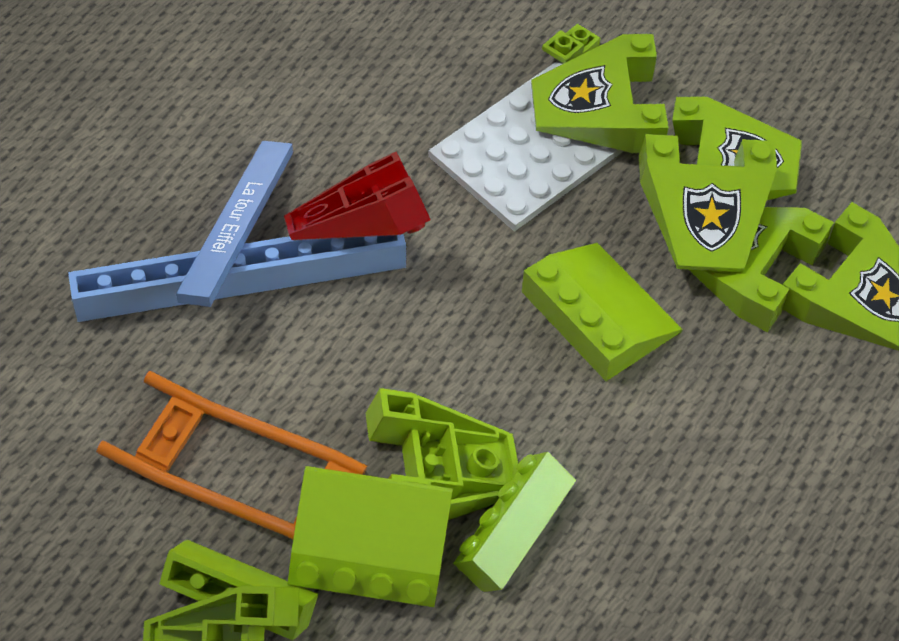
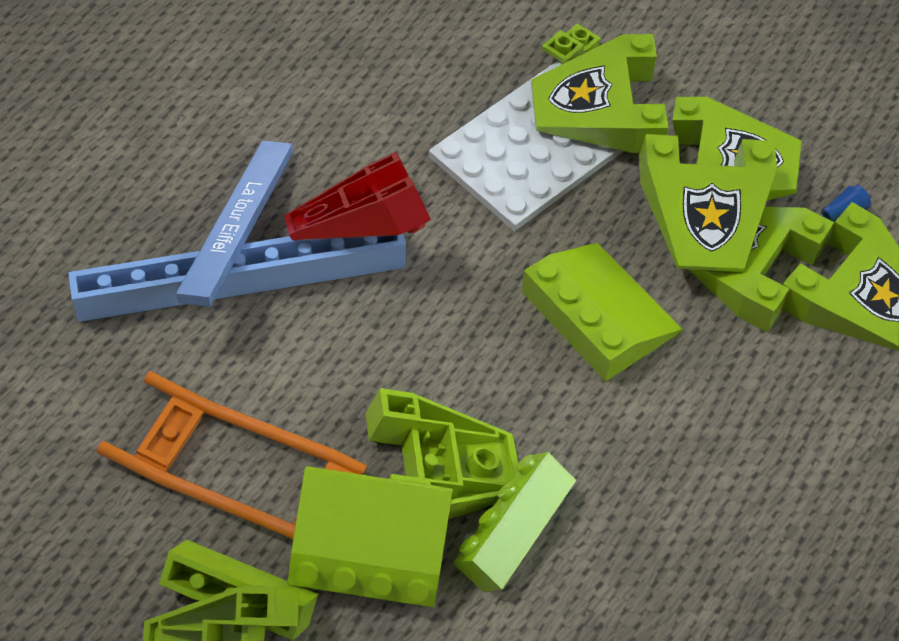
none -> blue cone [821,184,871,223]

